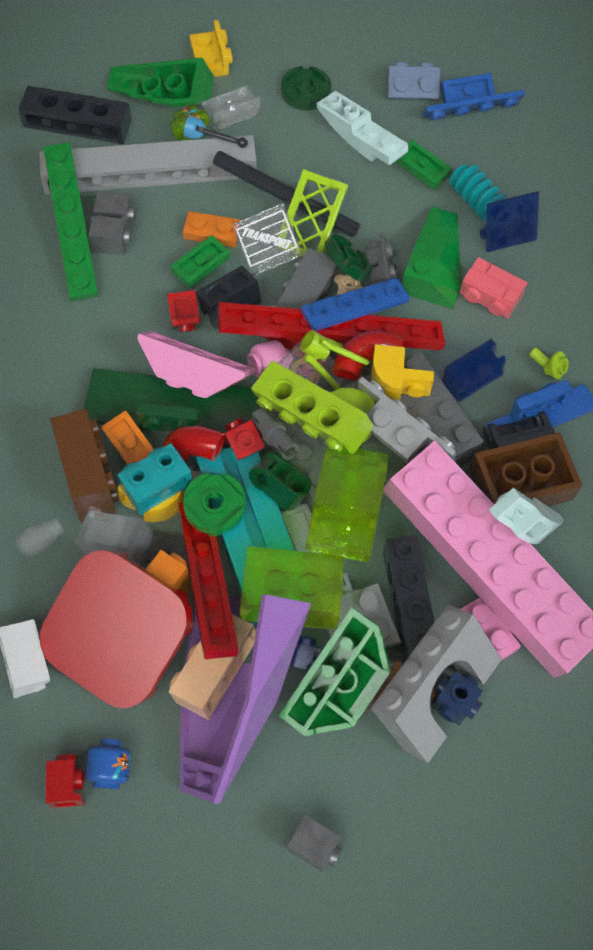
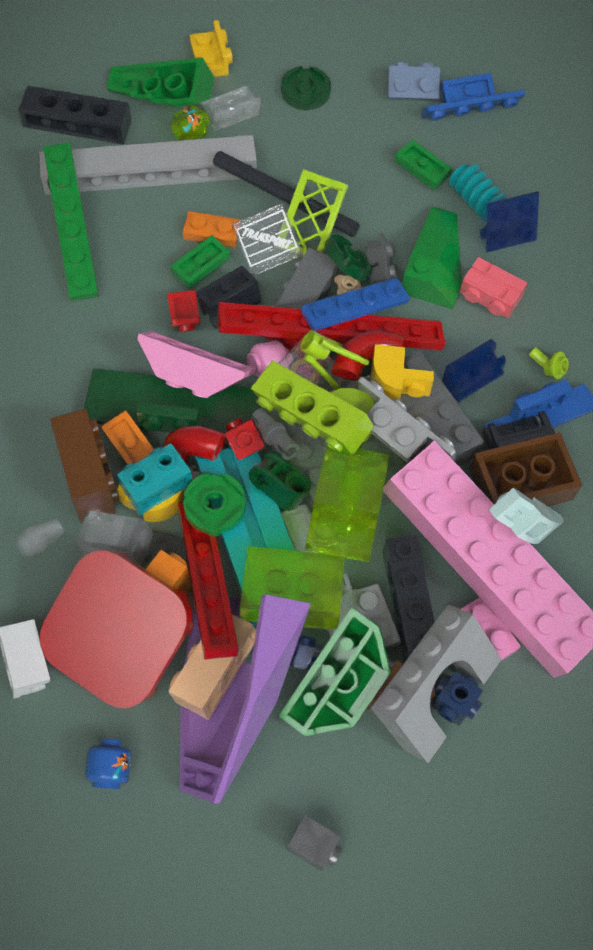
red brick [45,754,85,808] -> none
flat silver piece [88,191,136,255] -> none
hinge [184,116,248,148] -> none
light aqua slope [317,91,408,165] -> none

